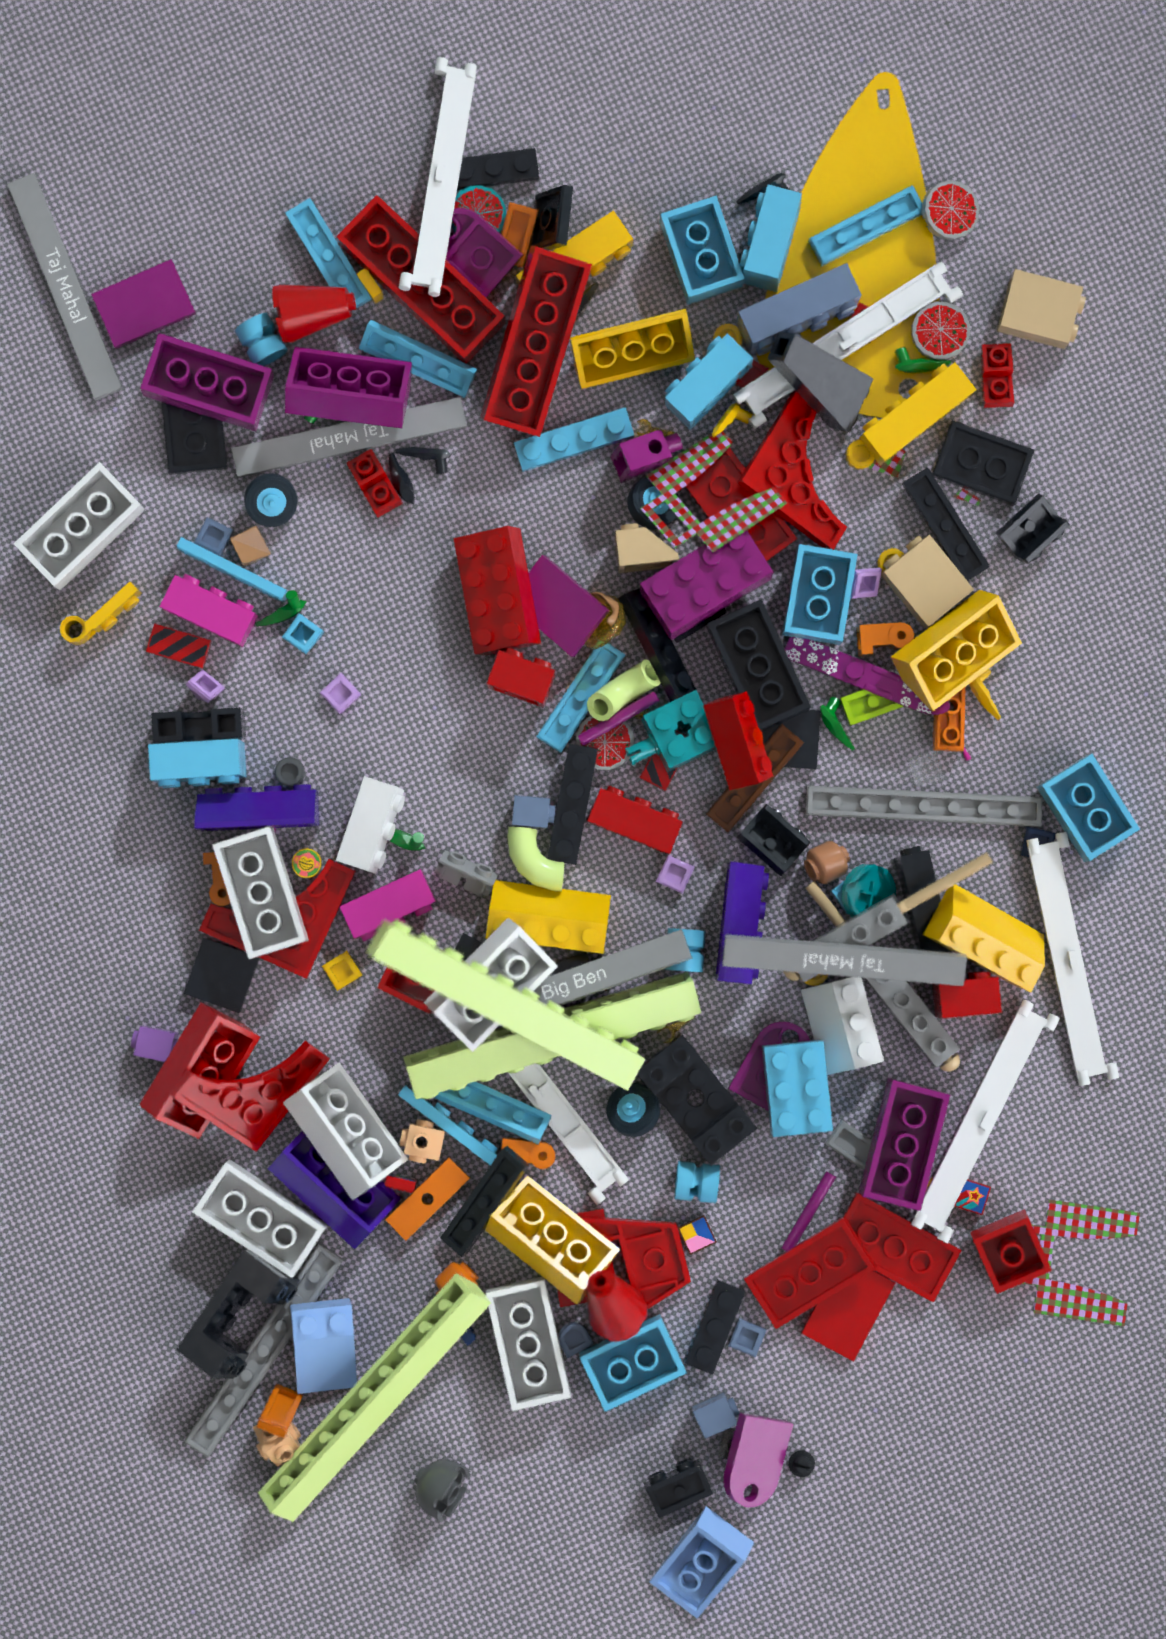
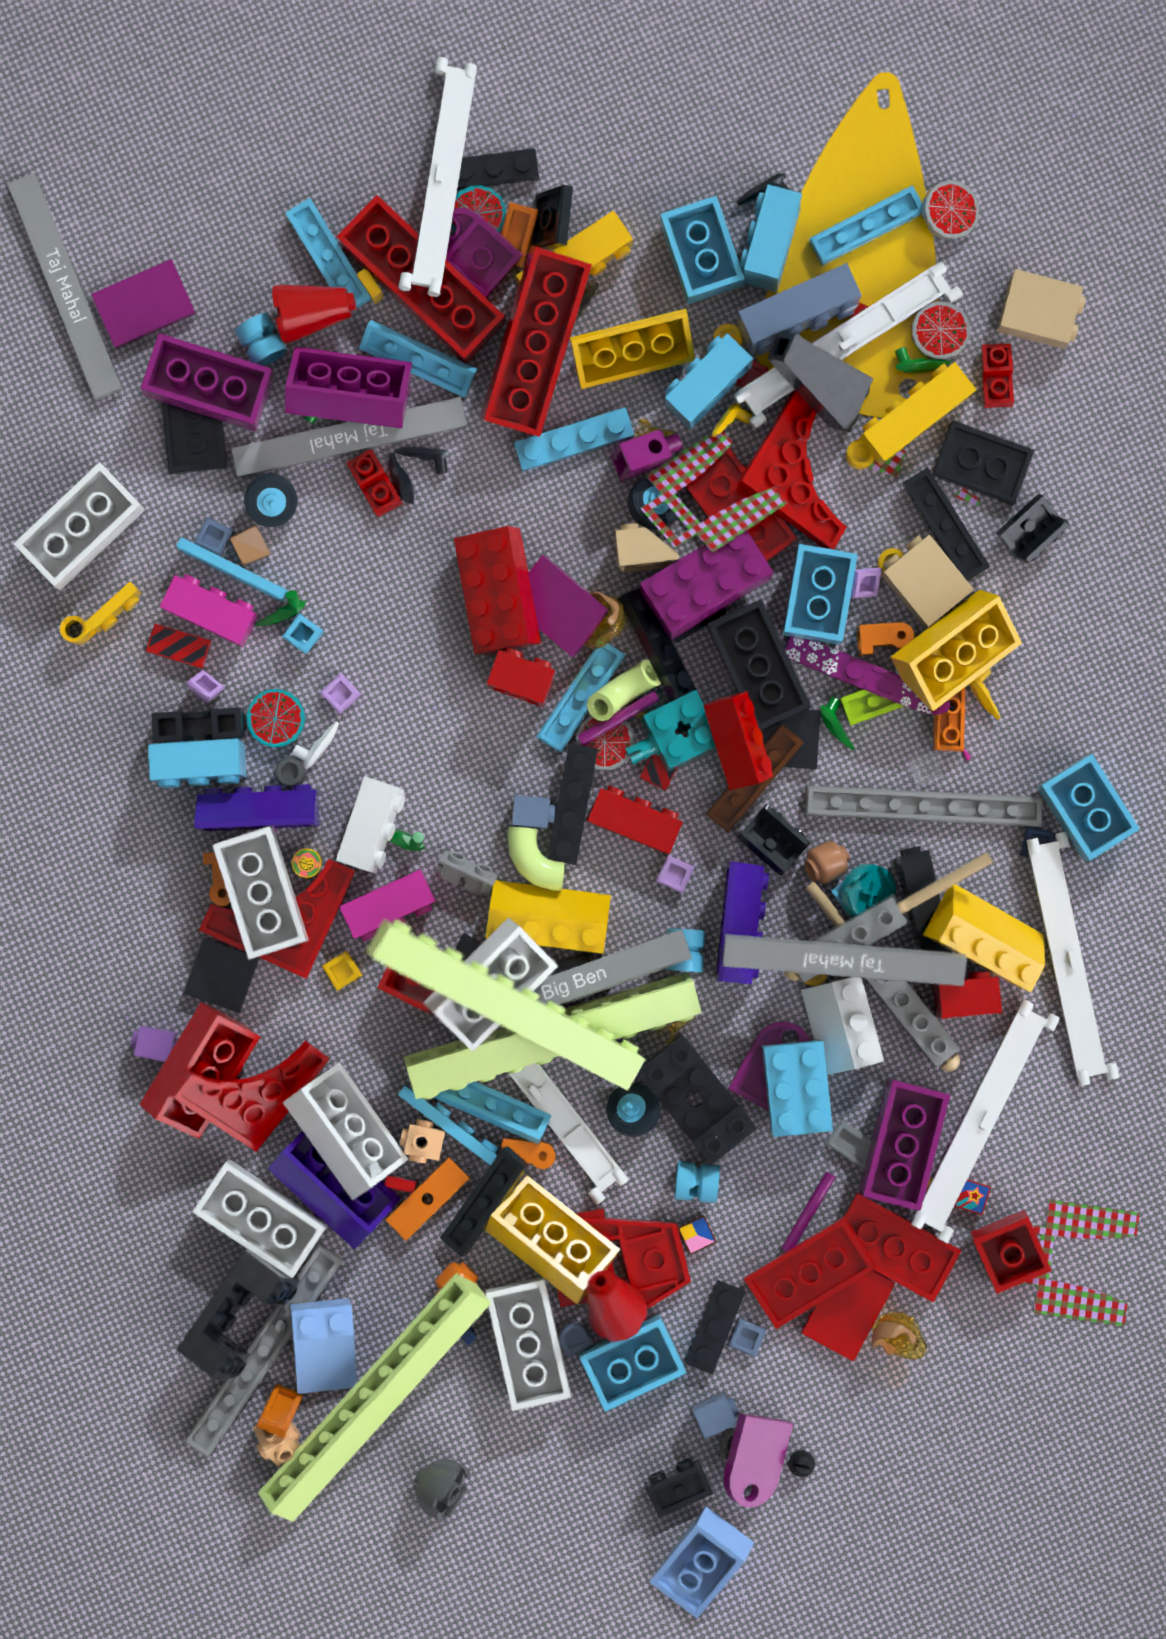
none -> tile [246,689,306,748]
none -> white bar [292,721,339,769]
none -> clear yellow piece [871,1311,927,1360]

